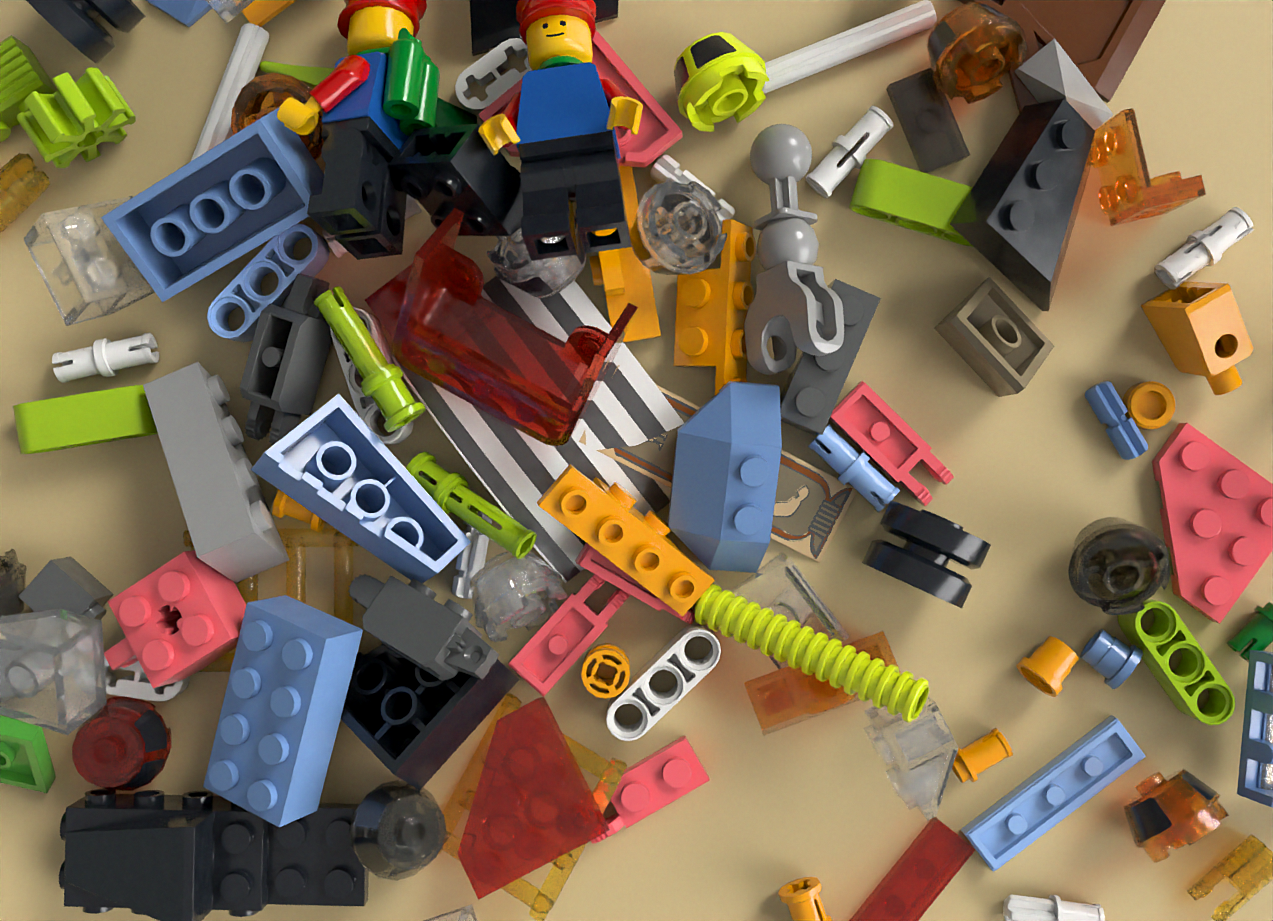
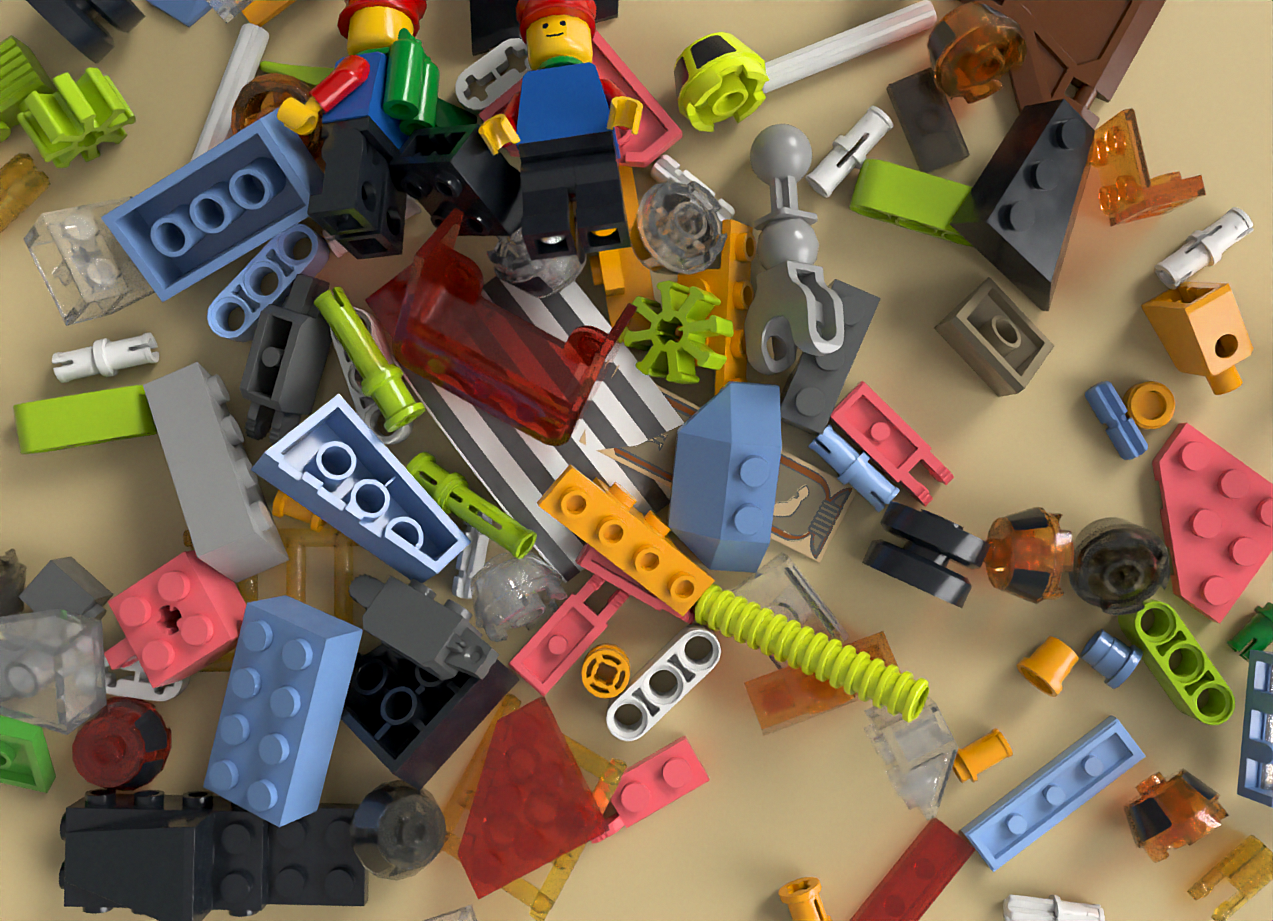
light grey slope [1014,38,1113,130] -> none
none -> lime gear [623,280,734,385]
none -> clear orange cone [984,507,1074,604]

